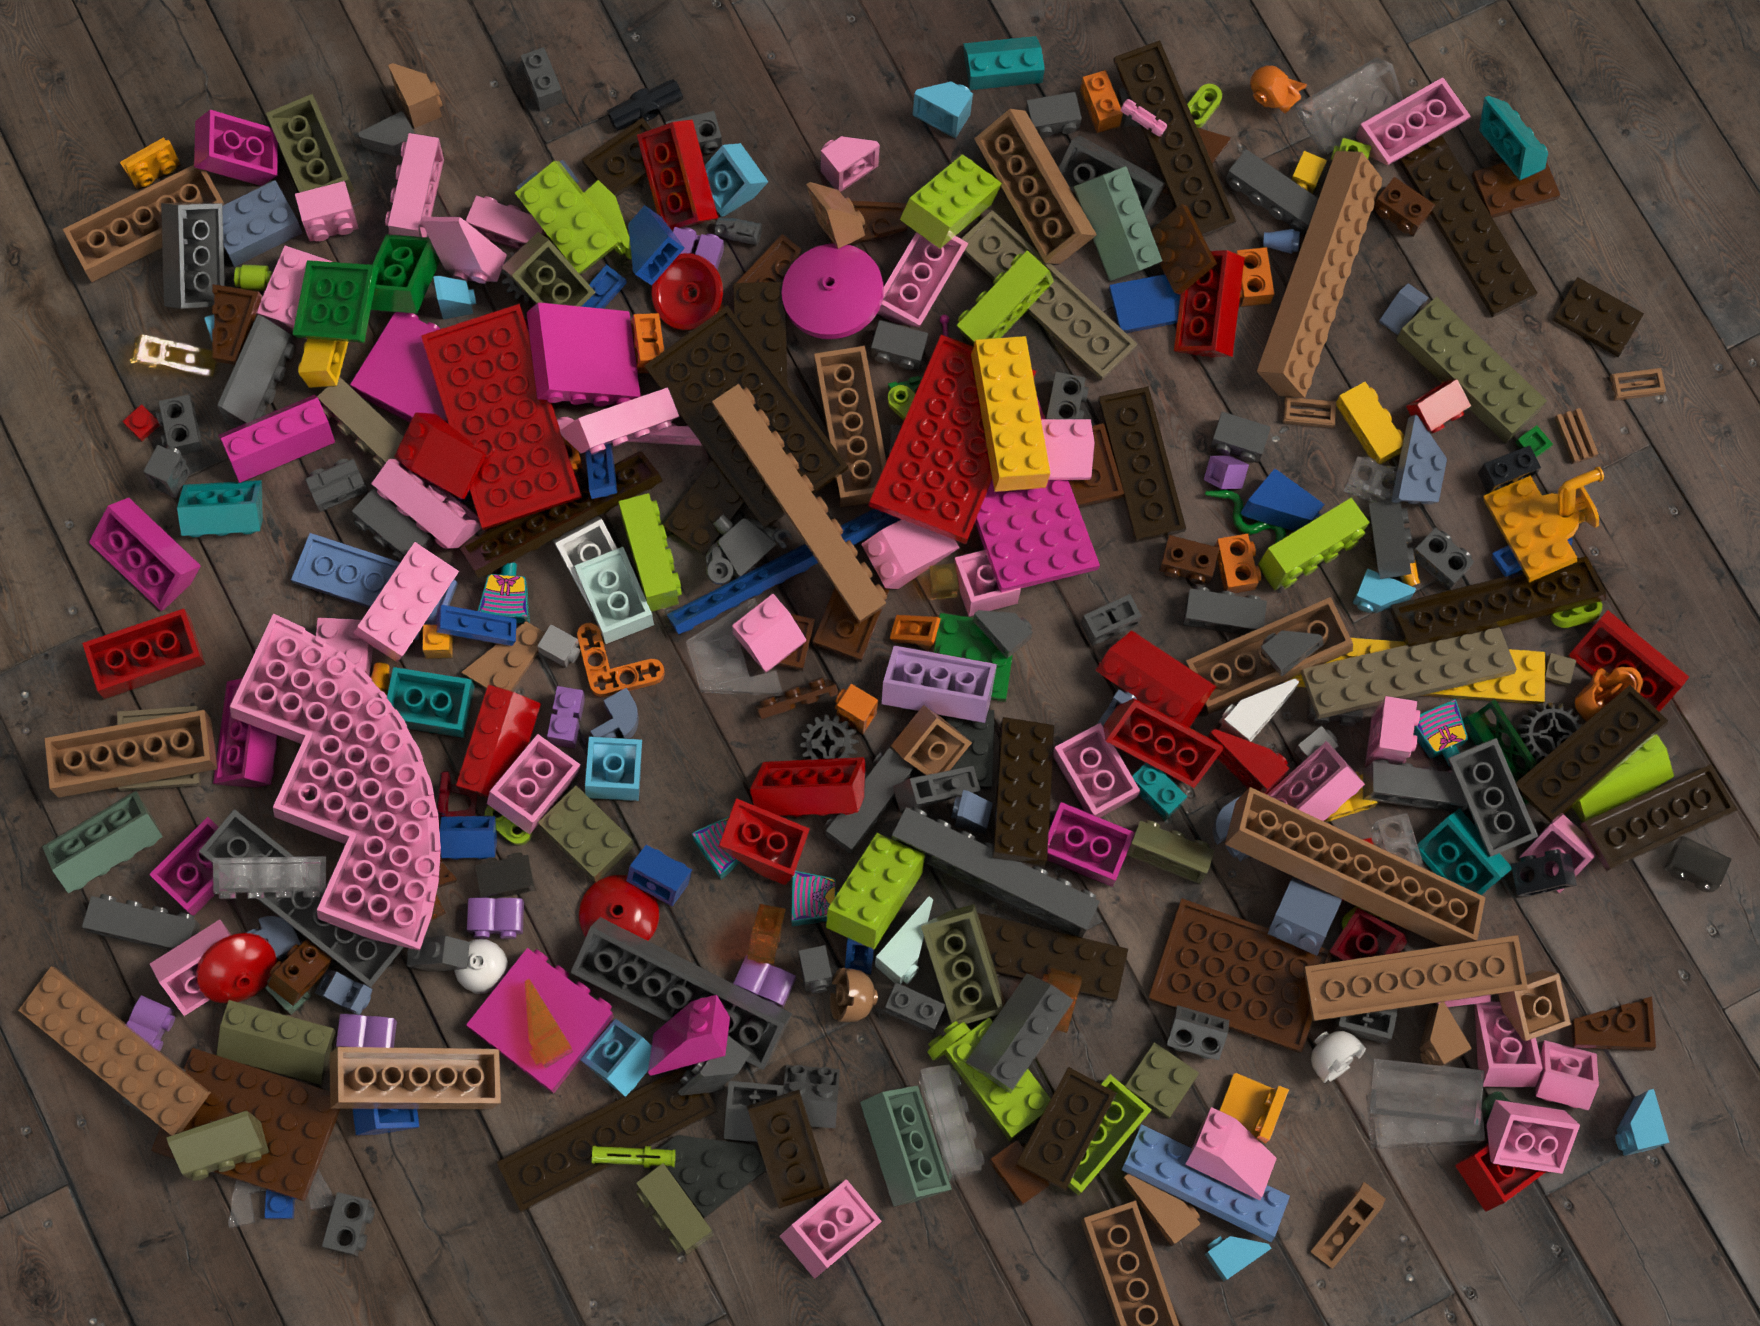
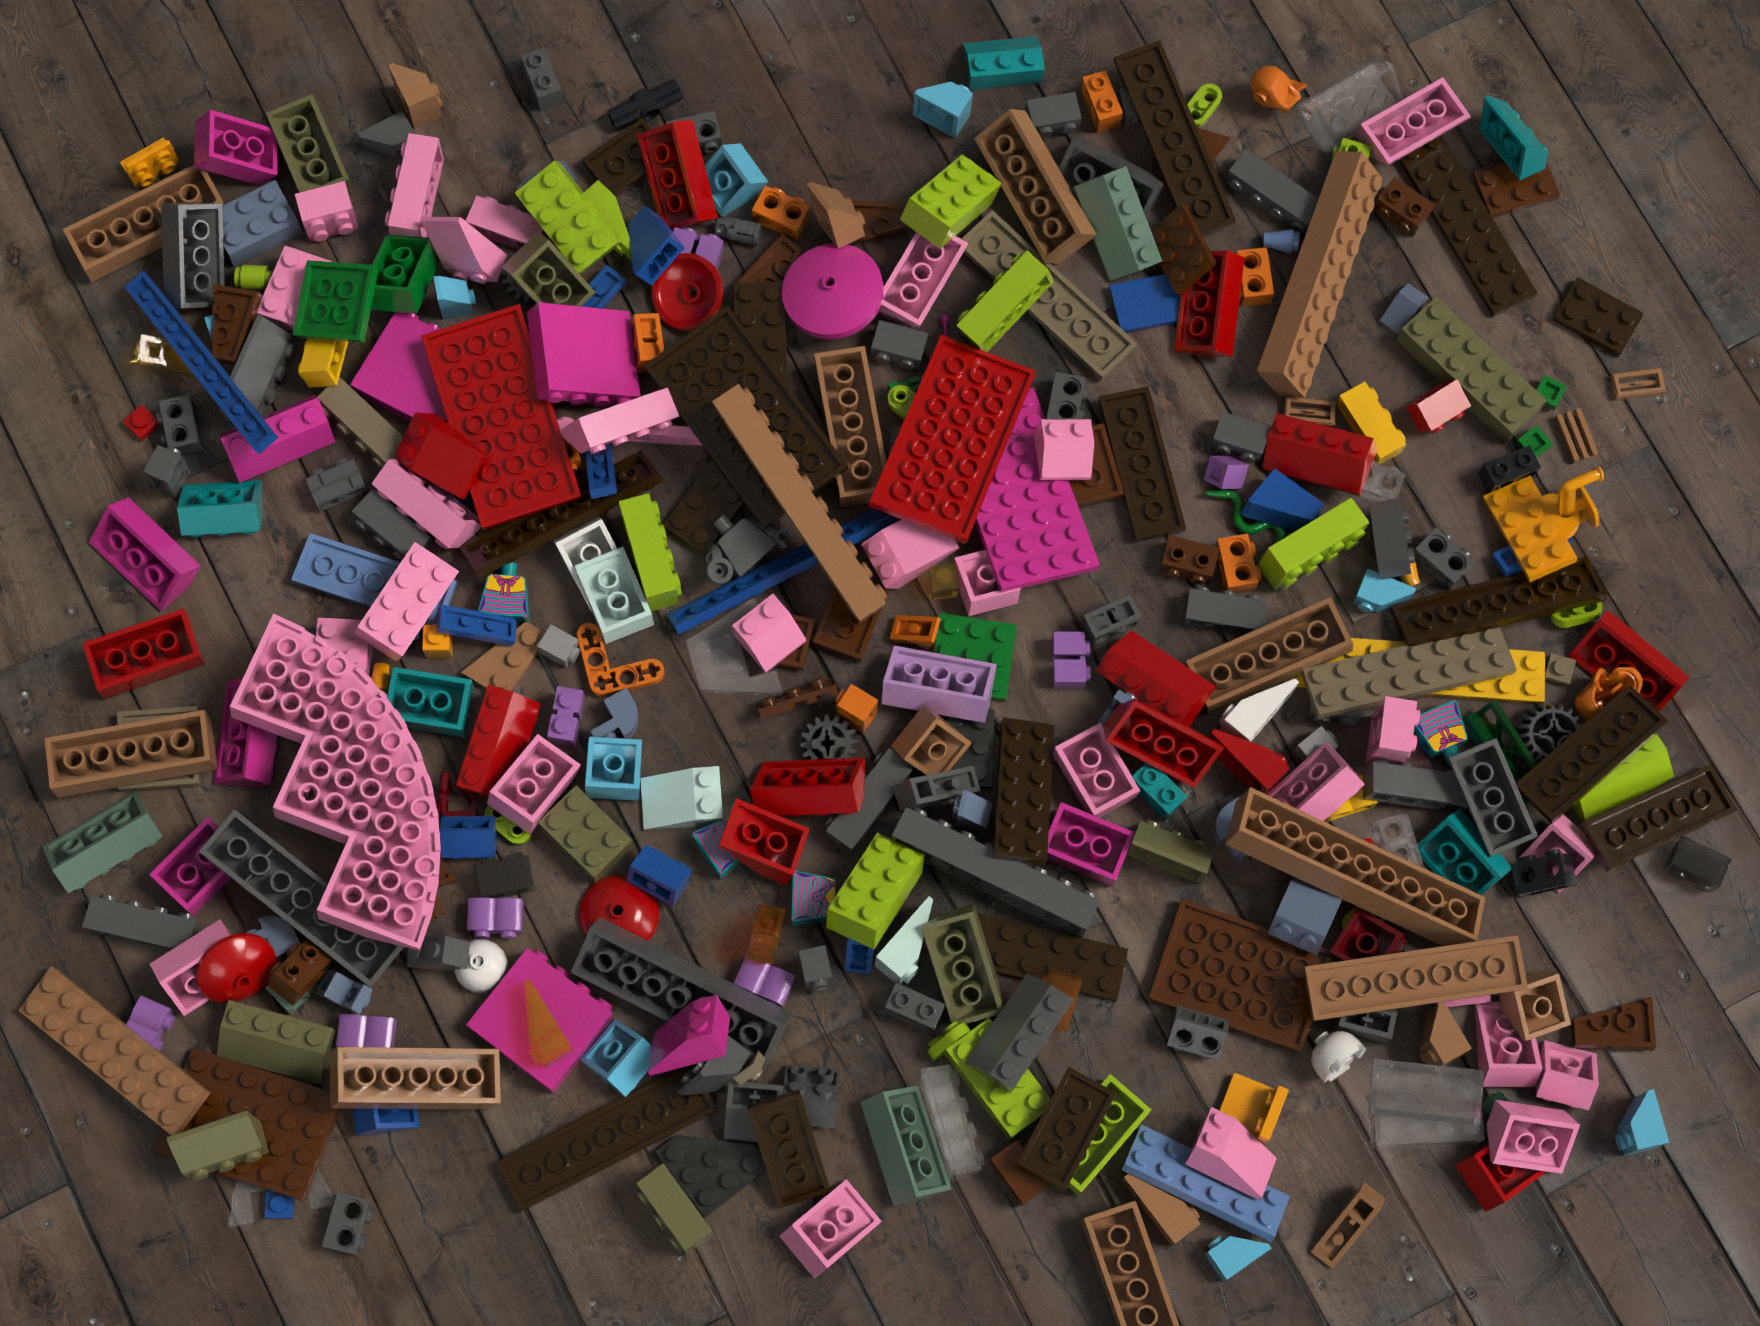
clear slope [213,856,326,899] -> none
lime pin [592,1146,676,1168] -> none
bright pink slope [821,136,880,192] -> none
medium nougat cylinder [830,968,878,1022] -> none
yellow brick [971,336,1051,492] -> none
dark grey slope [973,610,1033,659] -> none
bright pink axle [1121,99,1167,136] -> none
olive plate [1125,1042,1199,1119] -> none
dark grey slope [1261,630,1323,677] -> none
yellow brick [1291,151,1327,194] -> none
sand blue wing [1391,415,1447,505] -> none
none -> blue plate [125,271,279,454]
none -> light aqua slope [641,766,723,831]
none -> dark tan plate [733,1051,766,1085]
none -> orange brick [752,185,810,241]
none -> medium lavender piece [1052,632,1091,689]
none -> red slope [1263,413,1377,496]
none -> green plate [1536,375,1567,410]

